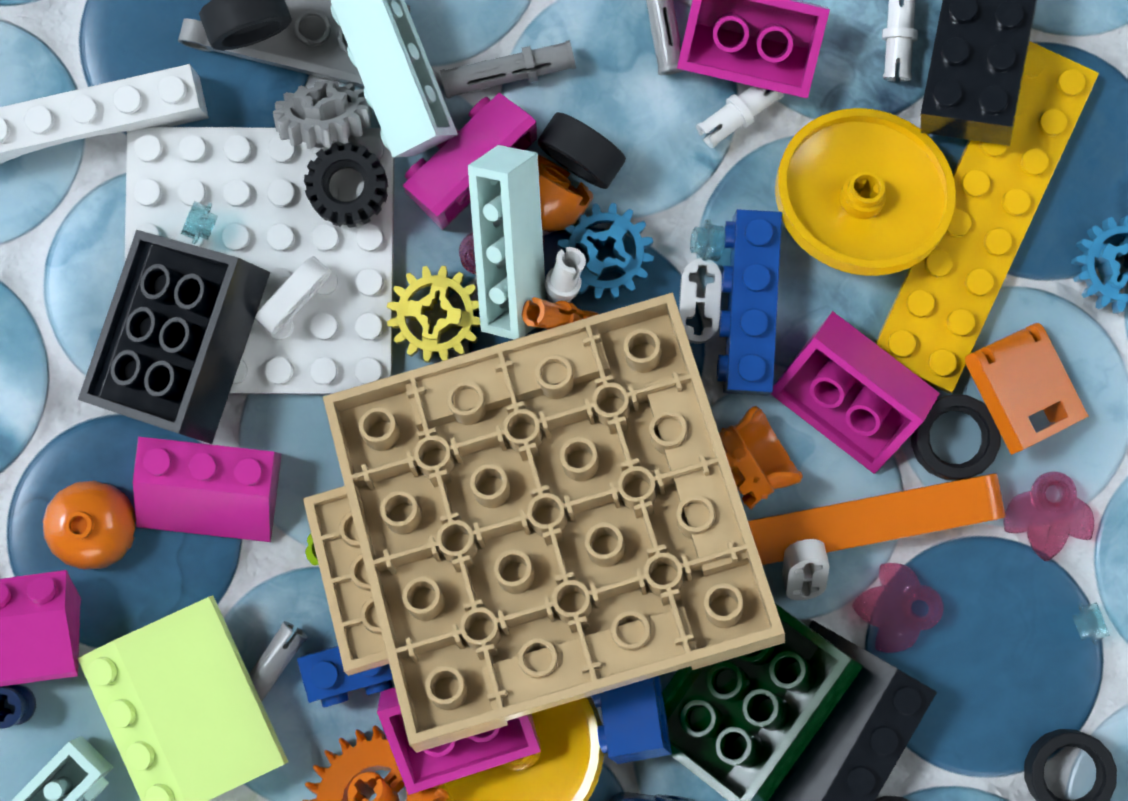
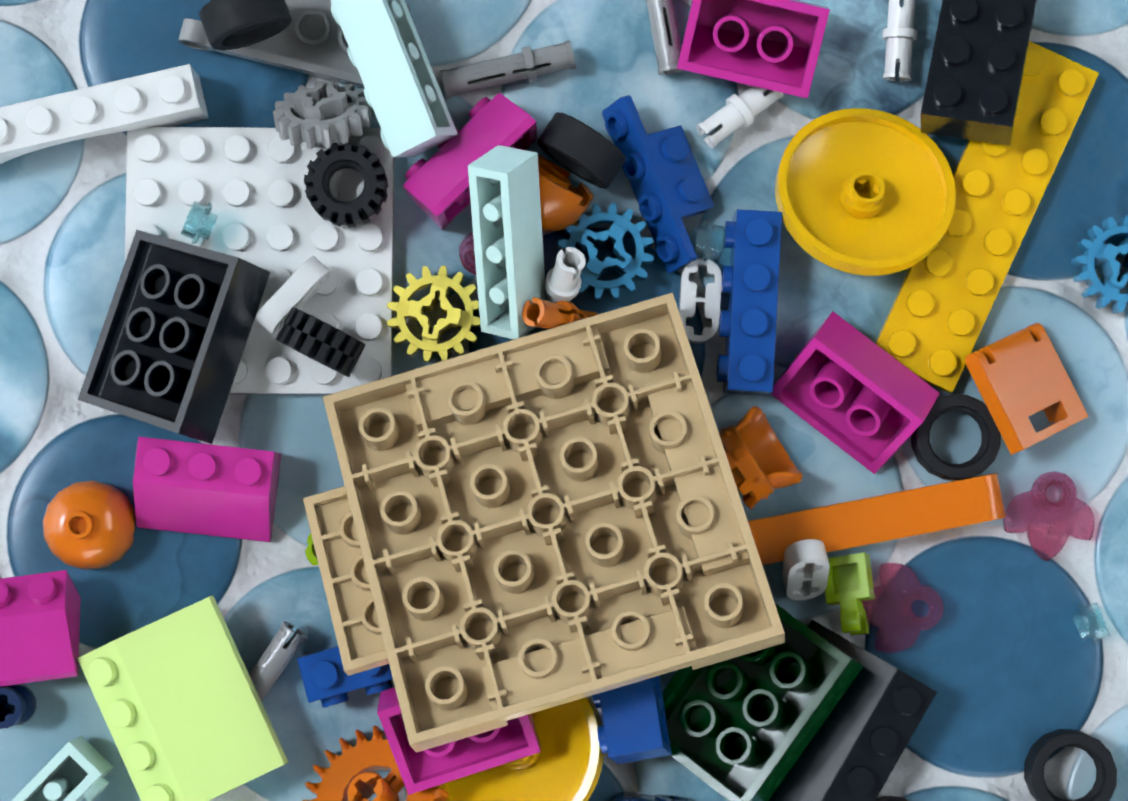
none -> black tyre [276,307,366,377]
none -> blue bracket [602,95,715,273]
none -> lime plate [825,552,875,636]

